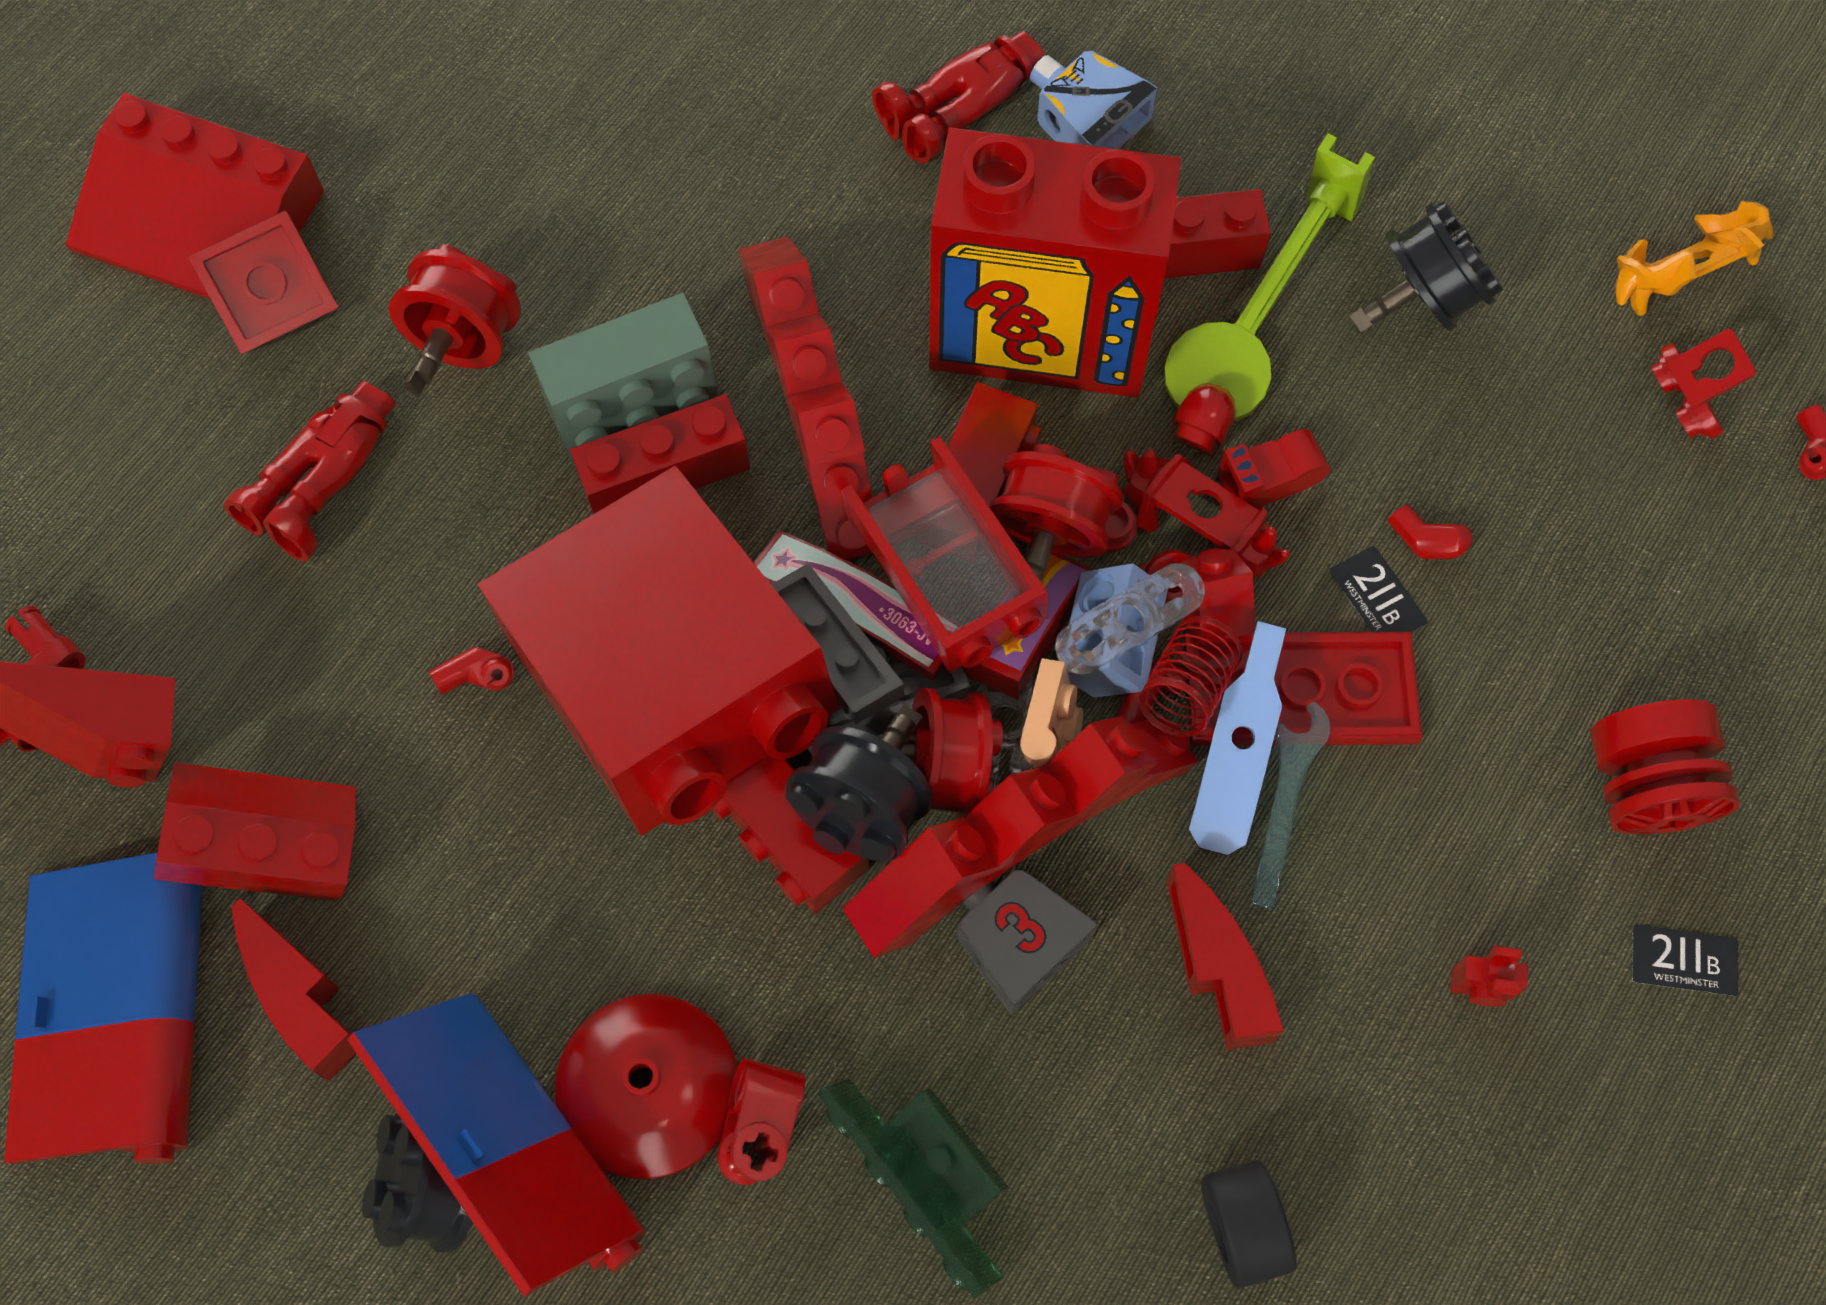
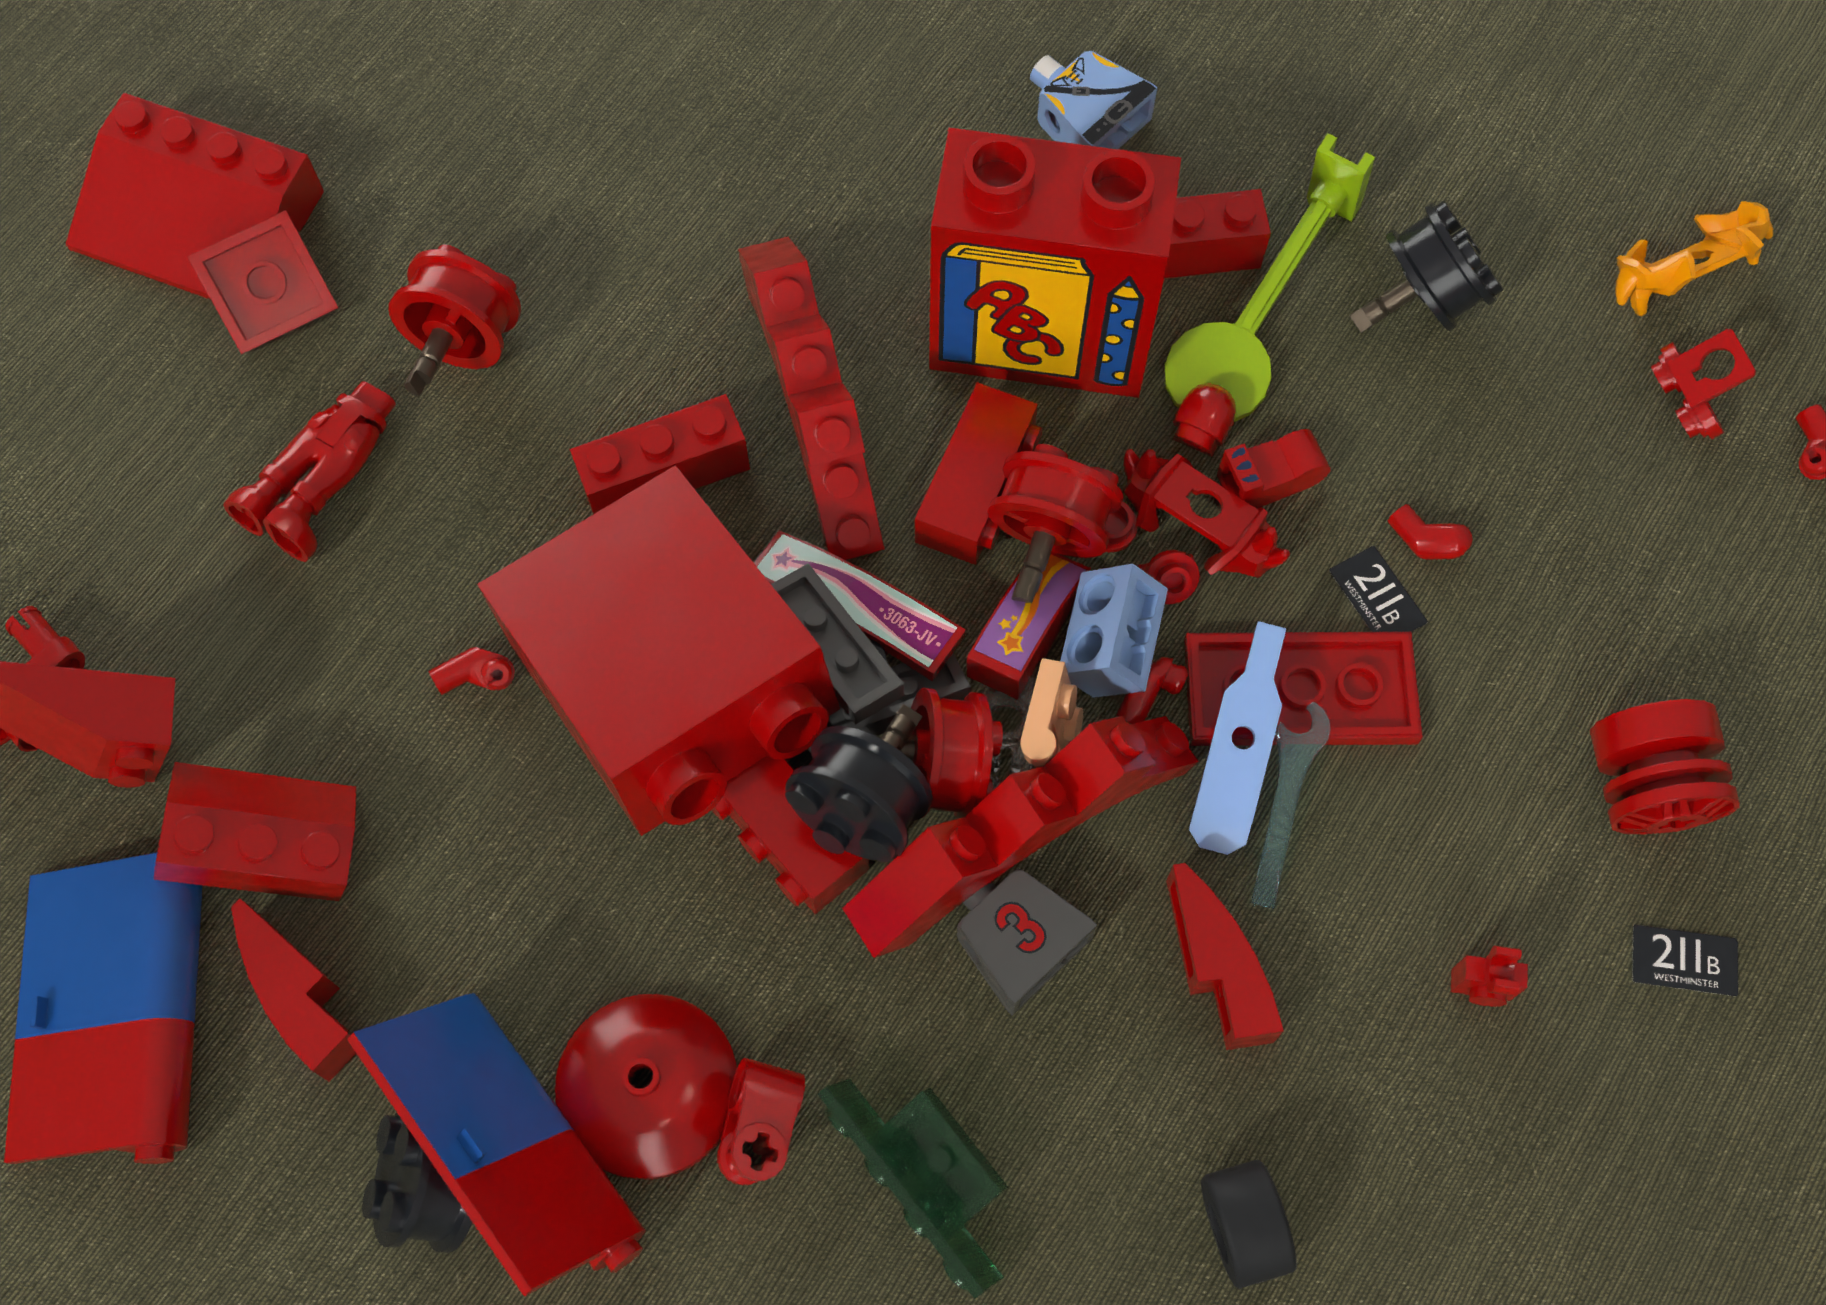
sand green brick [528,293,718,458] -> none
door [841,437,1049,673] -> none
red piece [872,31,1045,164] -> none
clear beam [1055,563,1205,675] -> none
red piece [1139,616,1243,737] -> none
red brick [1180,548,1256,644] -> none

